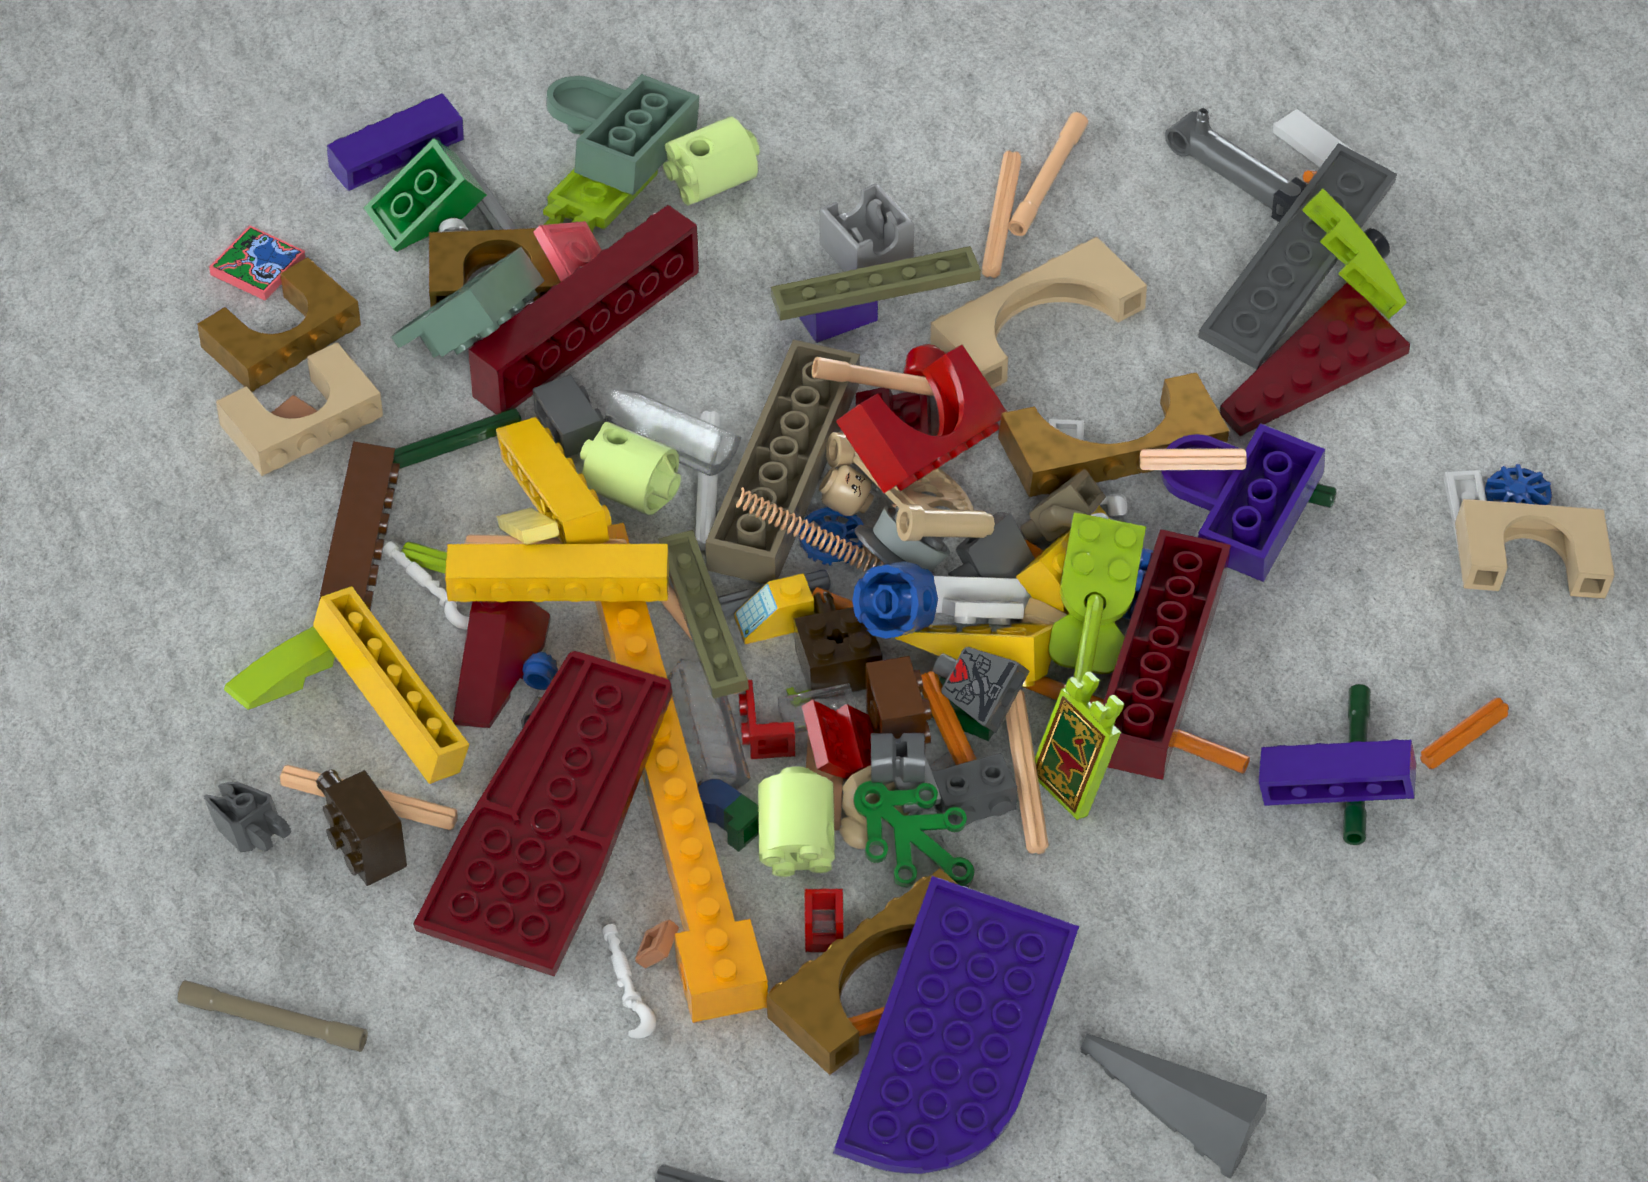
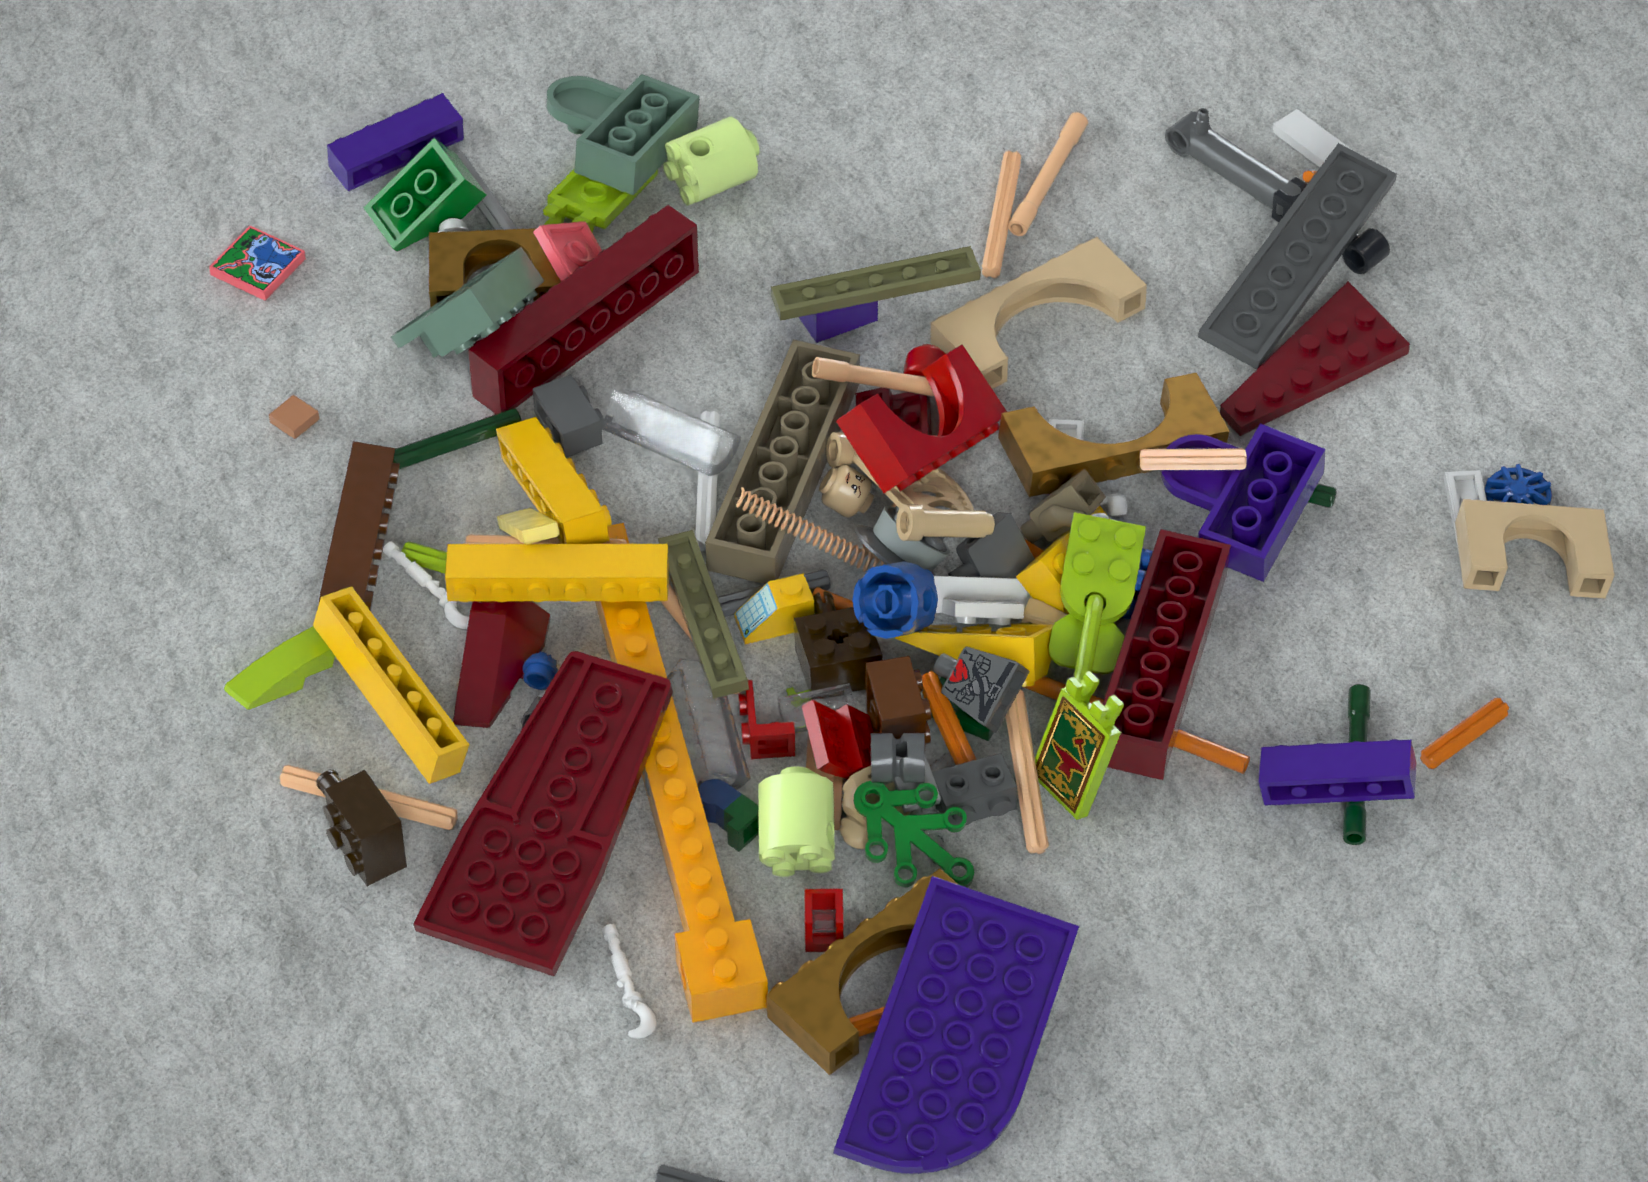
dark tan piece [177,980,368,1052] -> none
pearl gold arch [197,257,361,392] -> none
dark grey hinge [204,781,292,852] -> none
tan arch [216,342,383,476] -> none
yellowish green cylinder [580,422,681,515] -> none
nougat tile [635,920,679,969] -> none
blue wheel [799,507,864,566] -> none
light grey piece [819,183,914,272] -> none
dark grey wedge [1081,1033,1267,1179] -> none
lime slope [1302,188,1407,319] -> none

